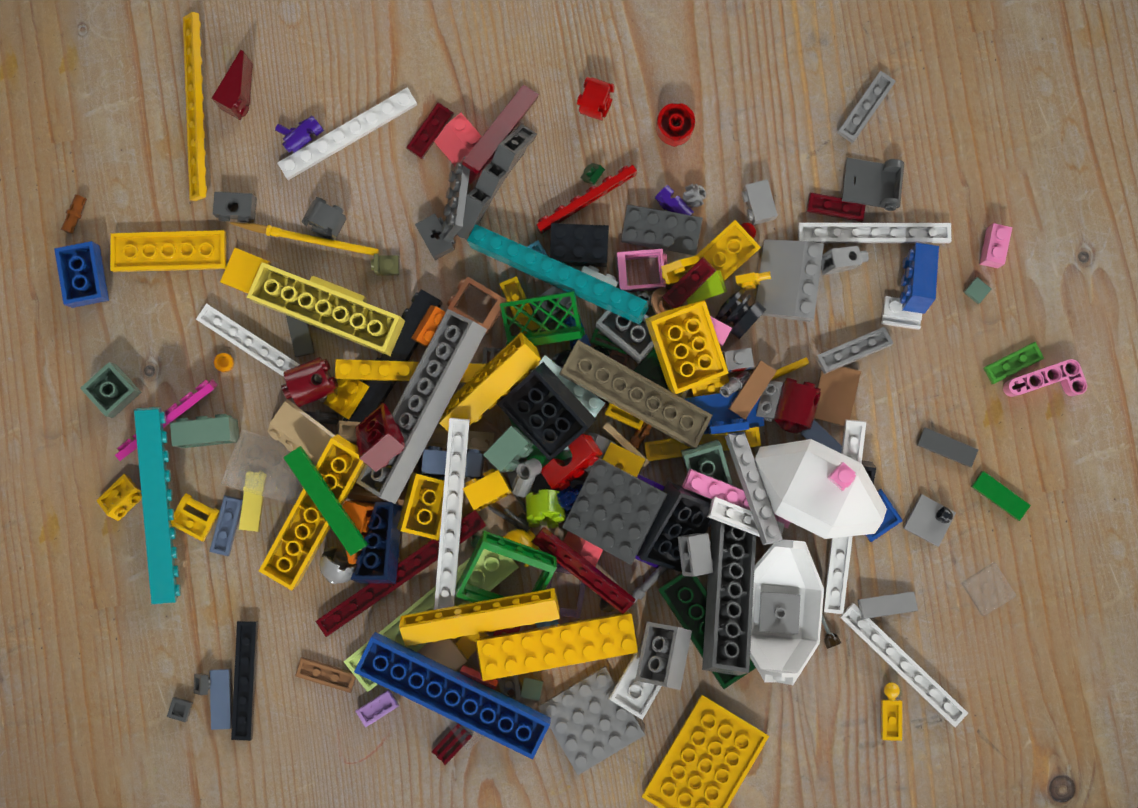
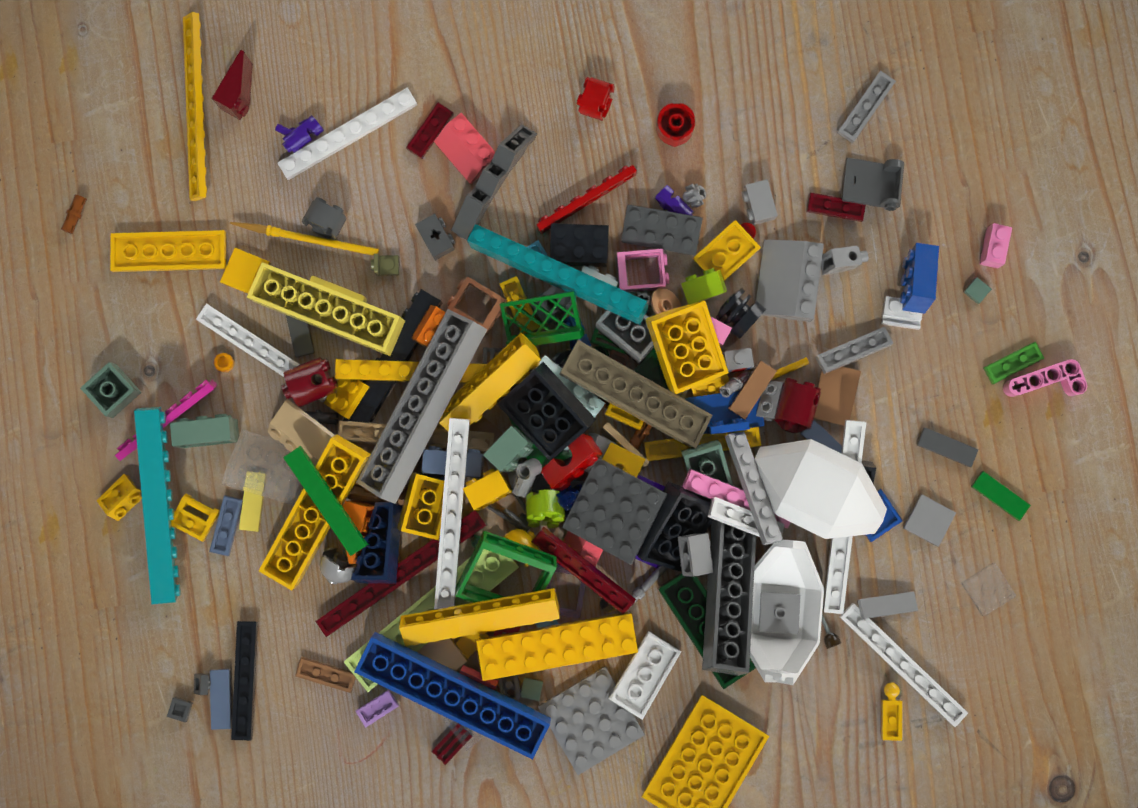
blue brick [54,241,109,308] -> none
dark grey brick [213,192,257,223] -> none
dark red slope [355,403,405,472] -> none
dark grey plate [441,156,470,242] -> none
dark red tile [462,85,539,174] -> none
dark green plate [580,163,605,185] -> none
light grey brick [635,622,692,690] -> none
yellow bracket [661,255,699,285] -> none
dark red tile [662,257,717,309] -> none
yellow plate [735,271,771,290] -> none
white plate [798,223,951,243] -> none
bright pink brick [828,462,856,491] -> none
black hinge [935,506,953,524] -> none

